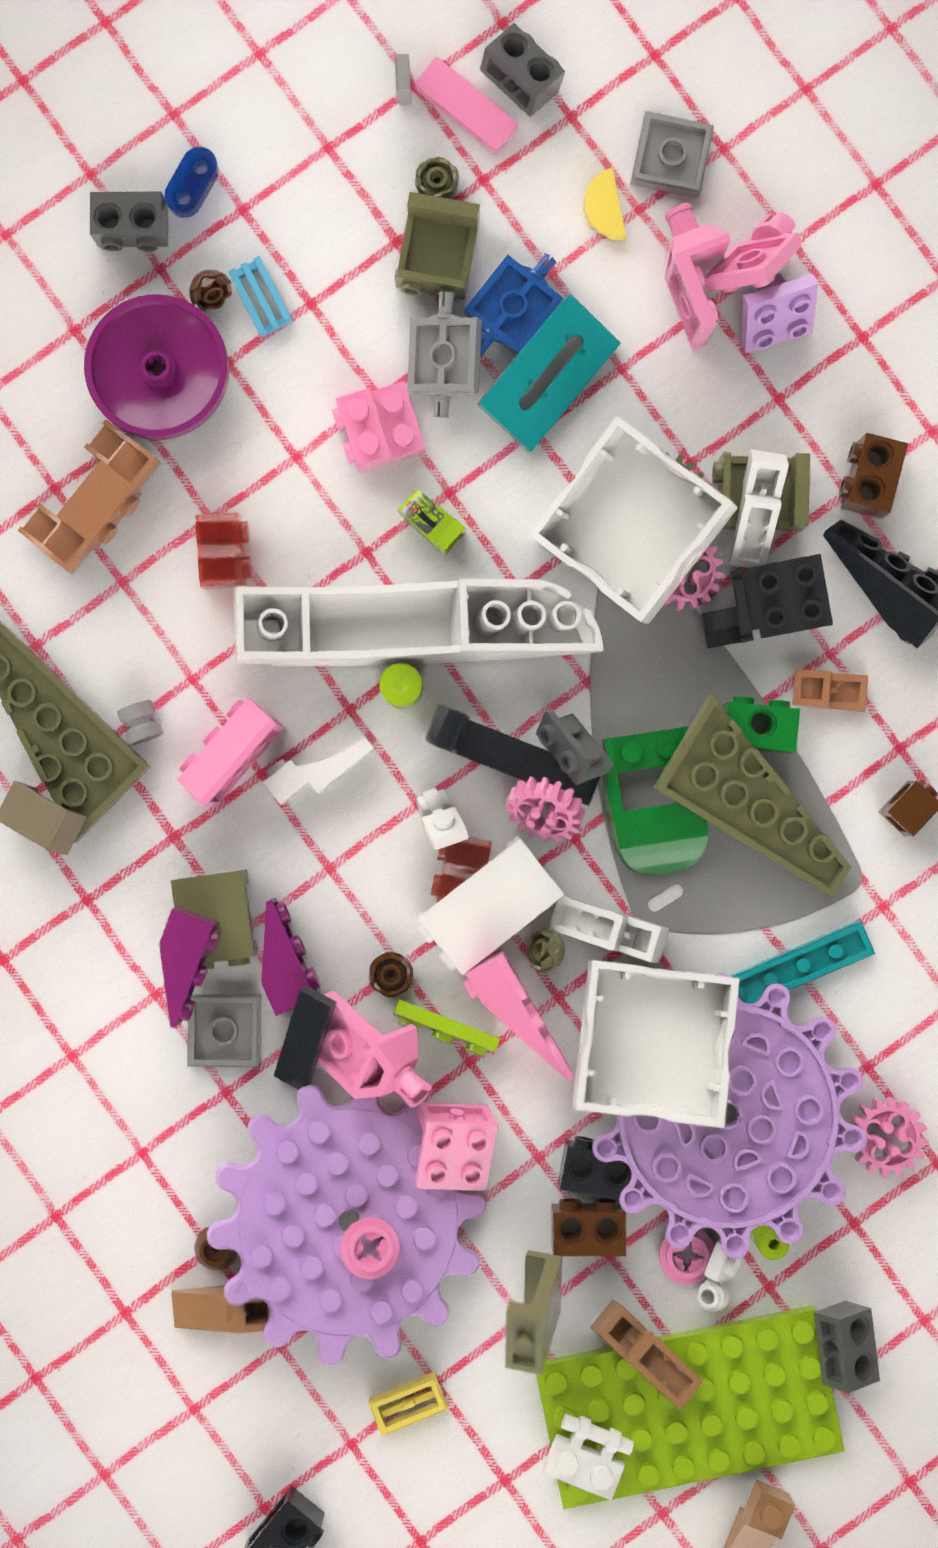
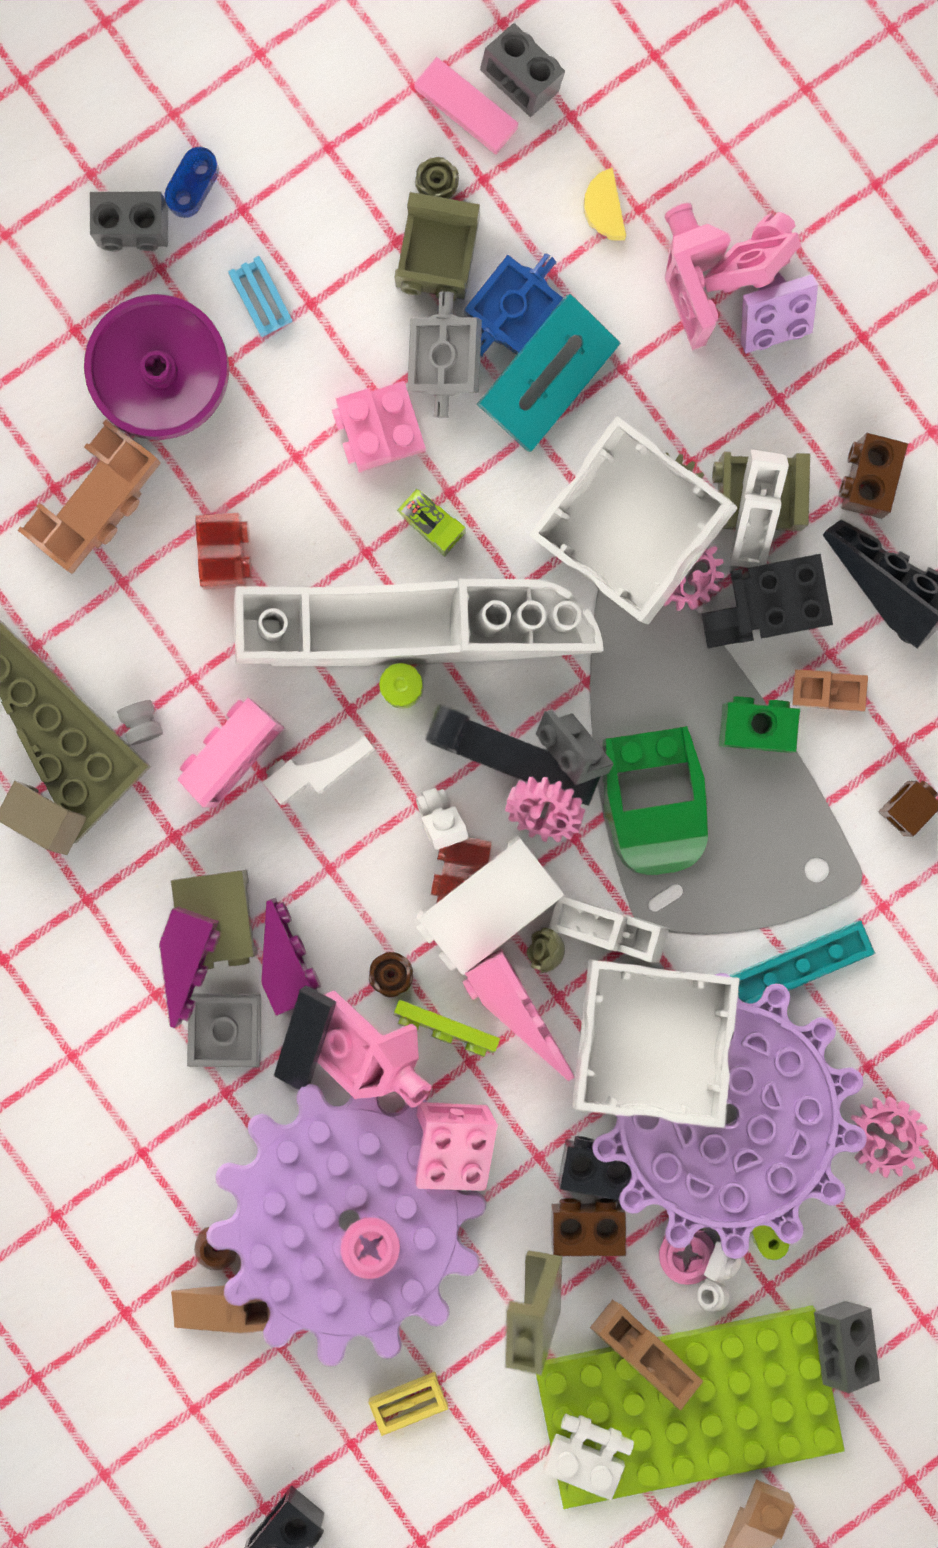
reddish brown plate [189,269,232,311] -> none
light grey tile [395,54,412,106] -> none
light grey tile [630,111,714,198] -> none
olive wing [653,694,852,898] -> none

